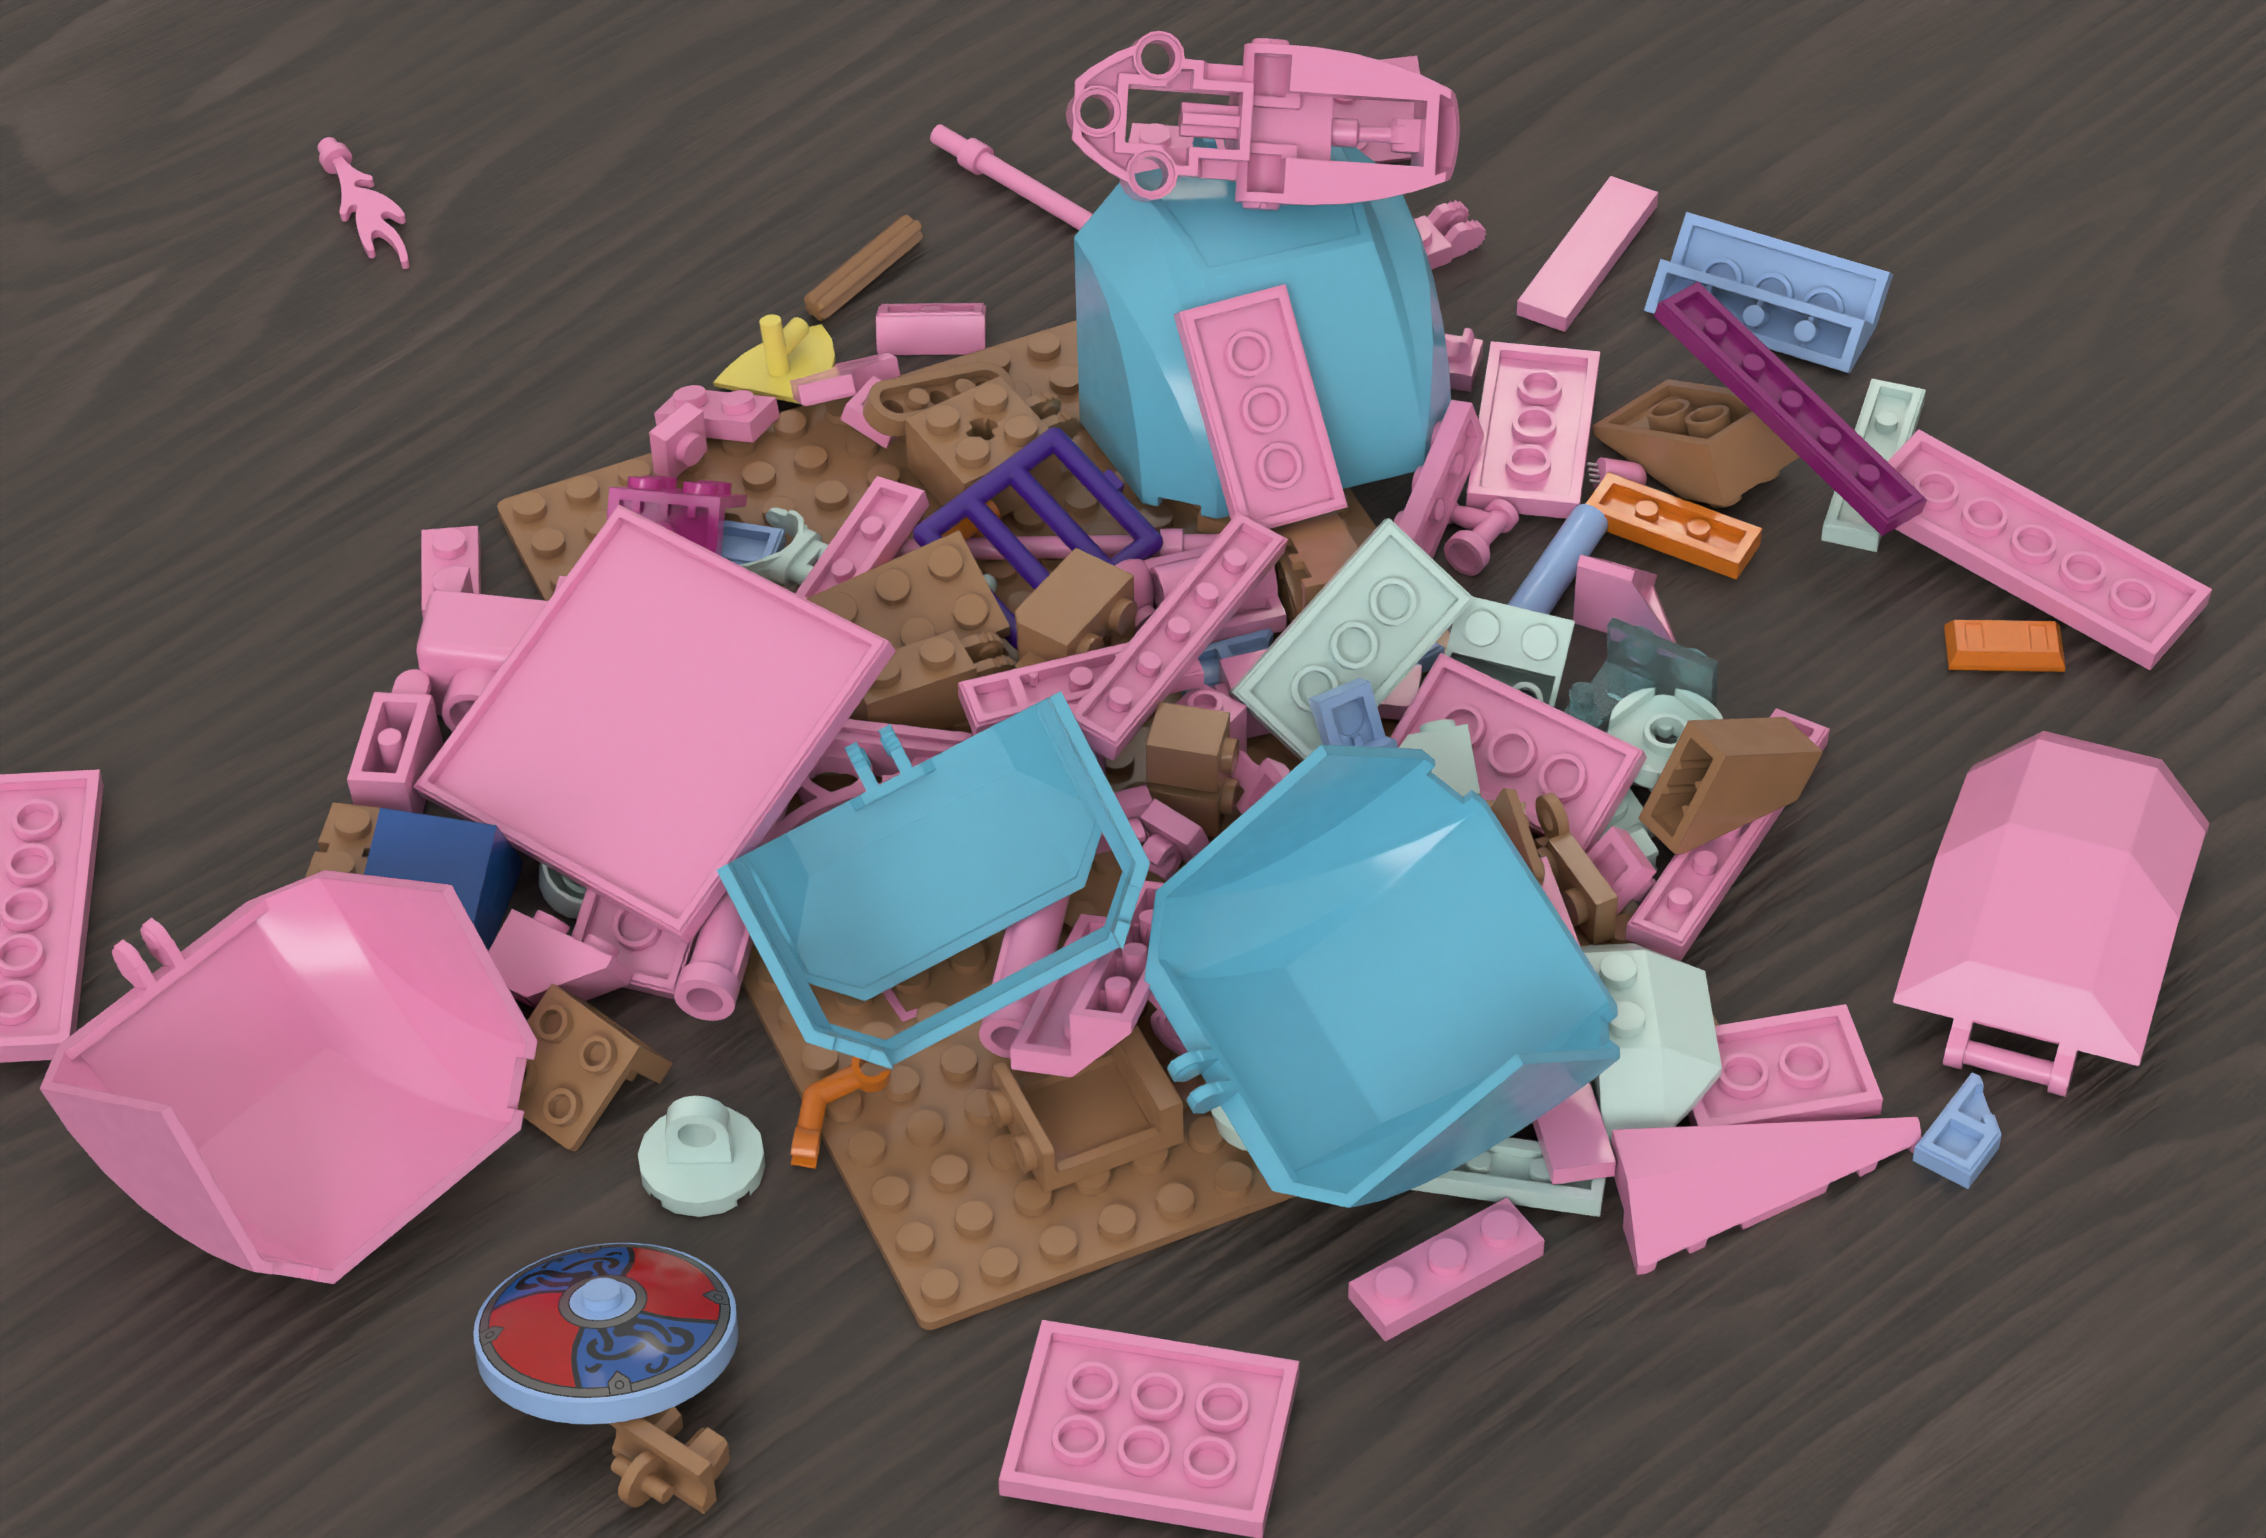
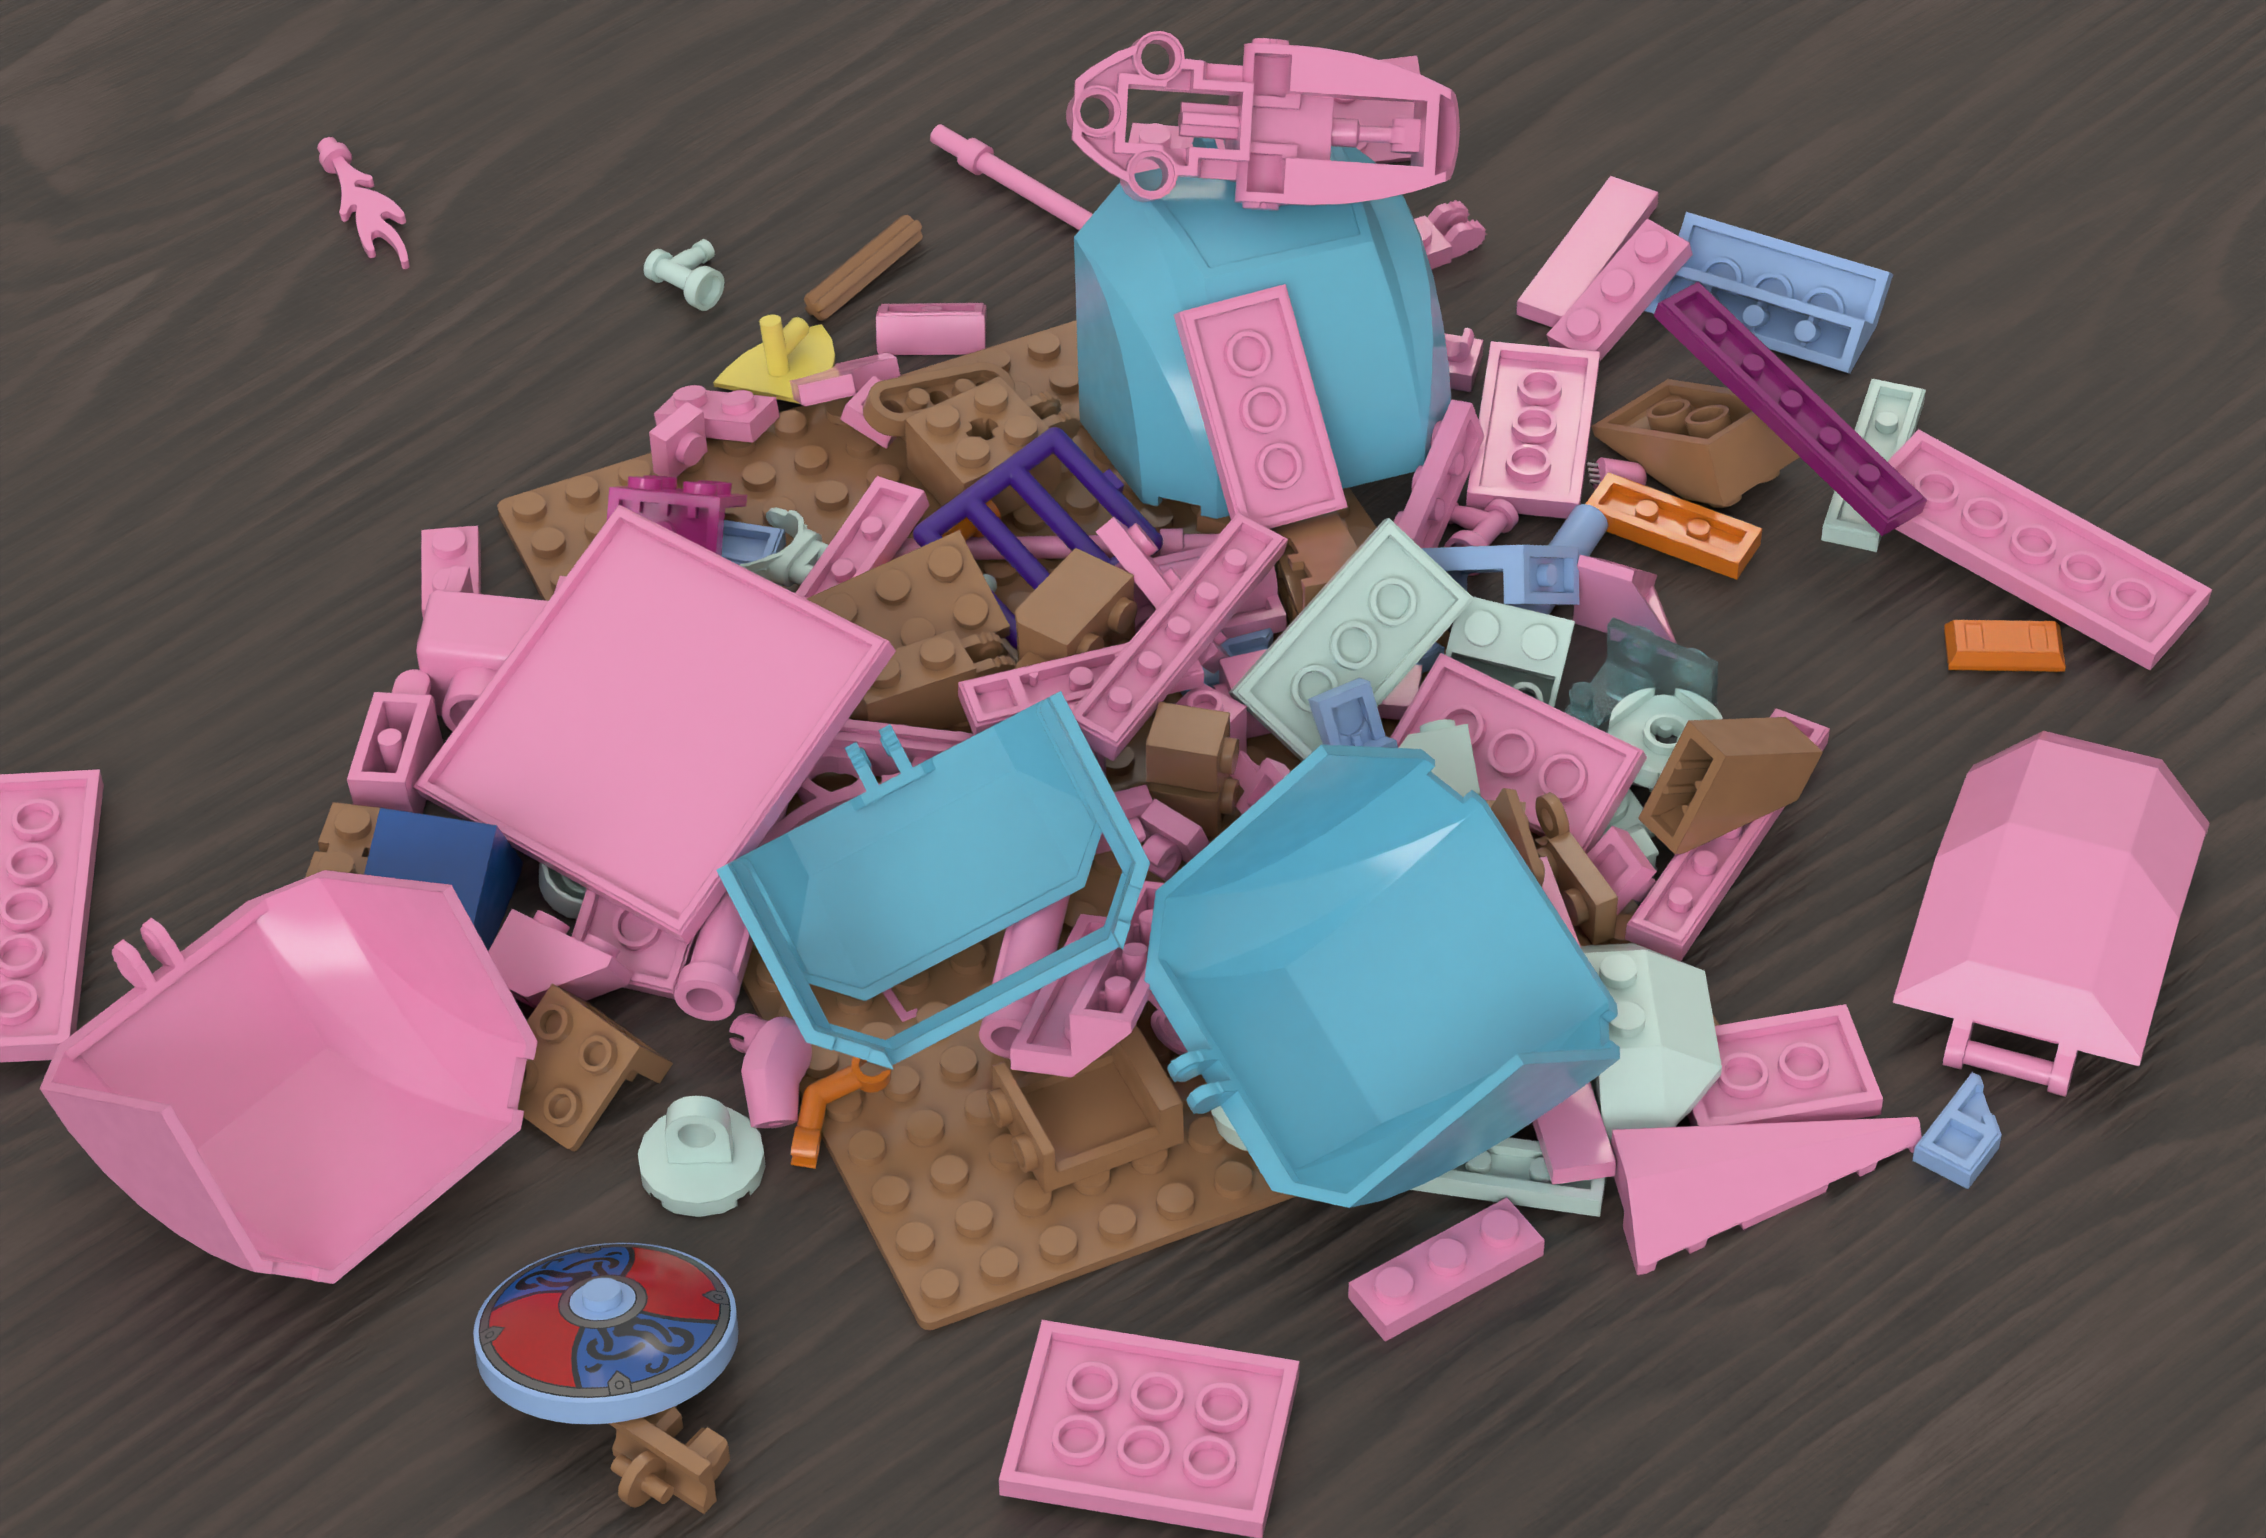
none -> light aqua piece [644,239,724,311]
none -> bright pink arm [729,1013,812,1128]
none -> bright pink plate [1096,517,1230,674]
none -> light blue panel [1421,545,1579,605]
none -> bright pink plate [1546,219,1693,361]

